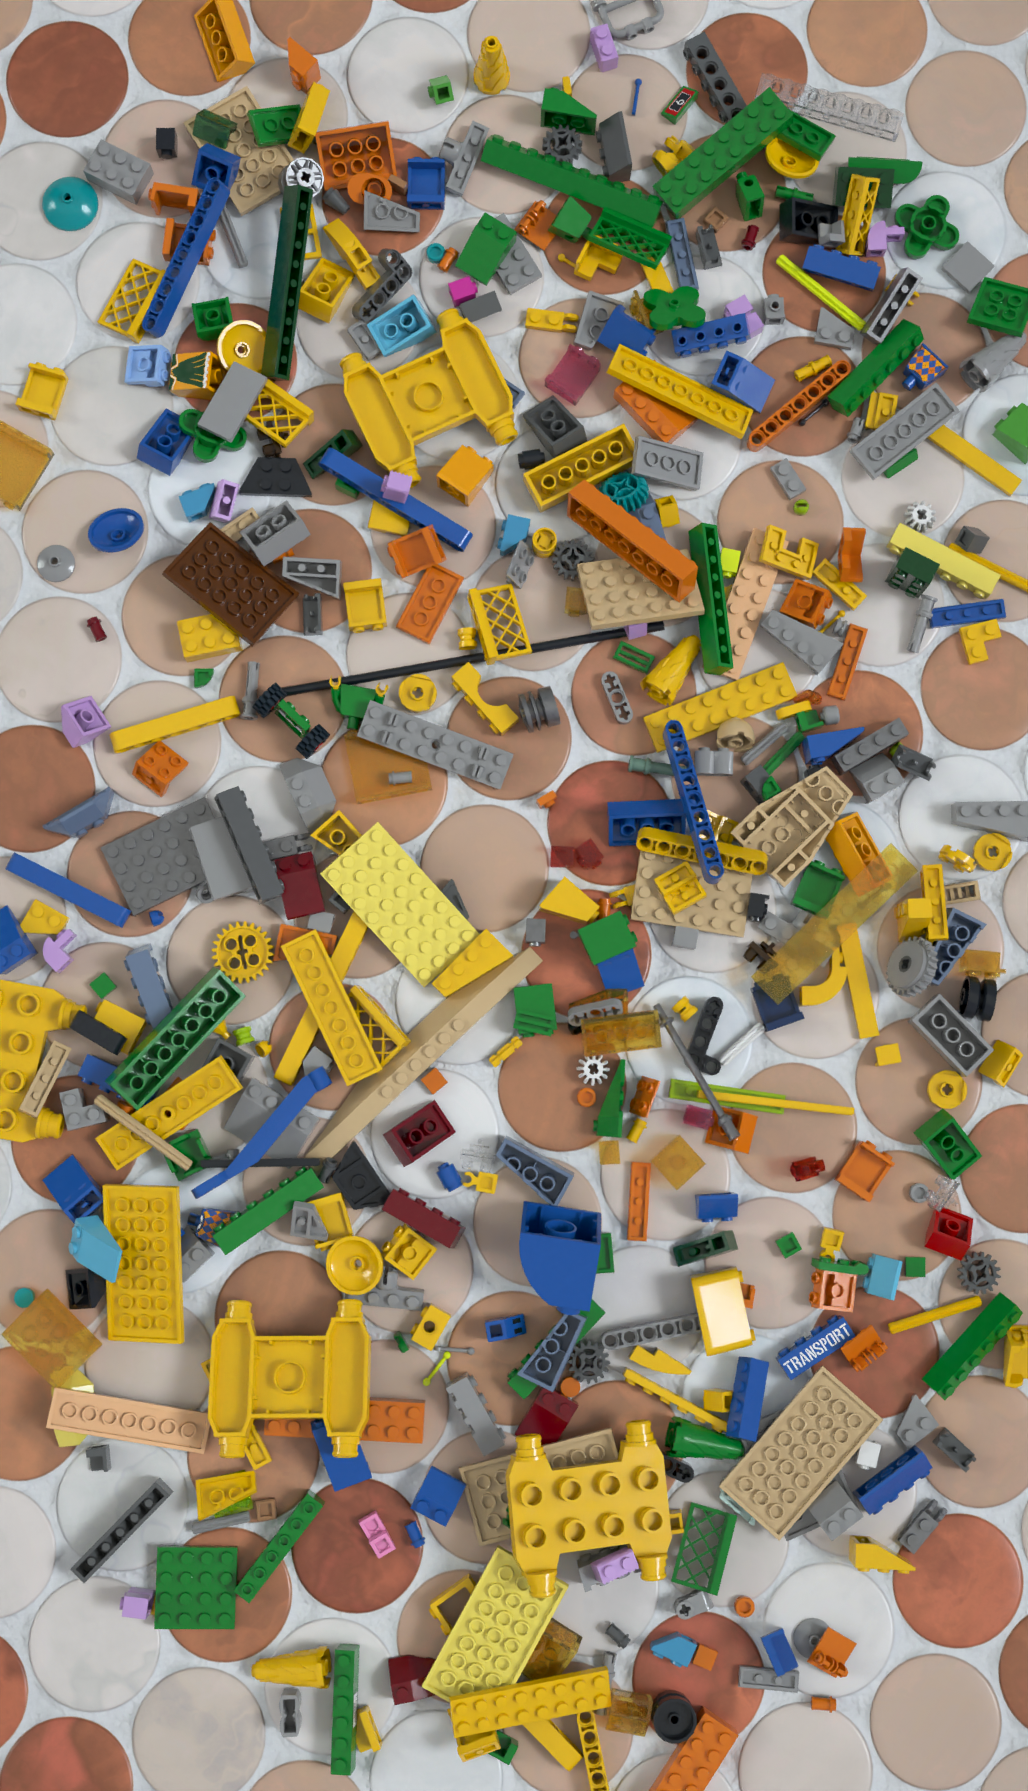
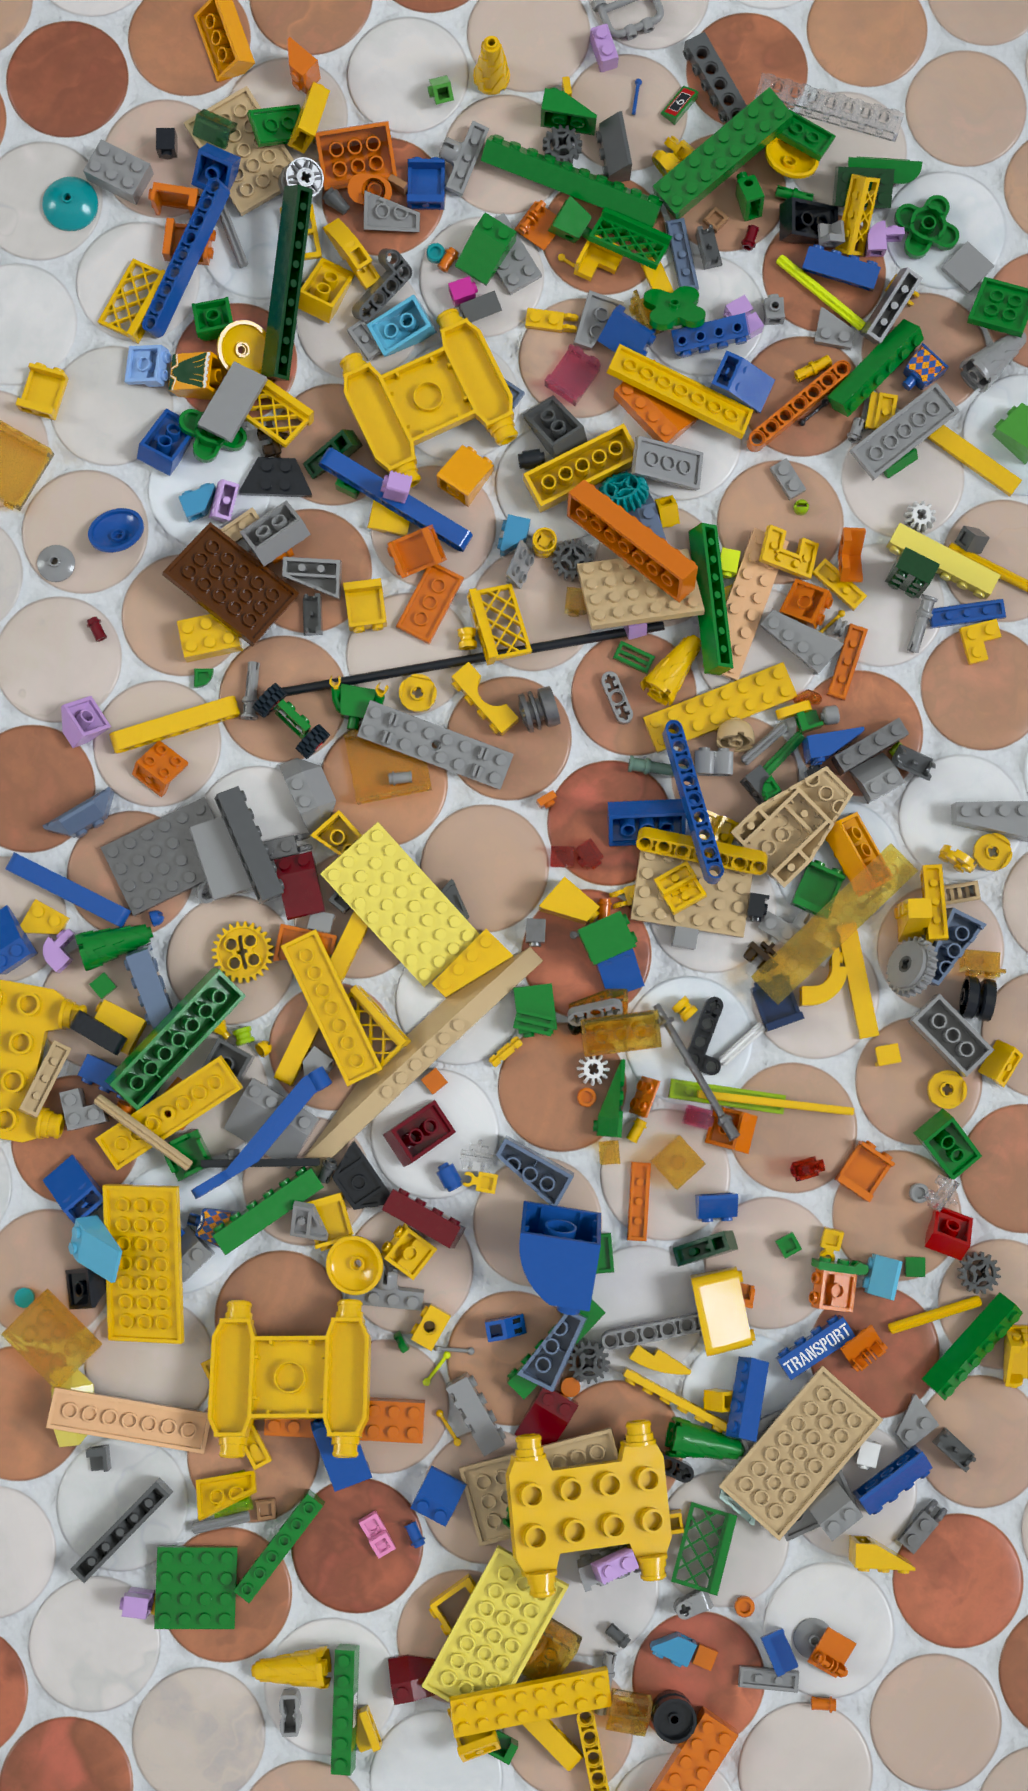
none -> green cone [75,924,153,971]
none -> yellow hinge [436,1409,461,1446]

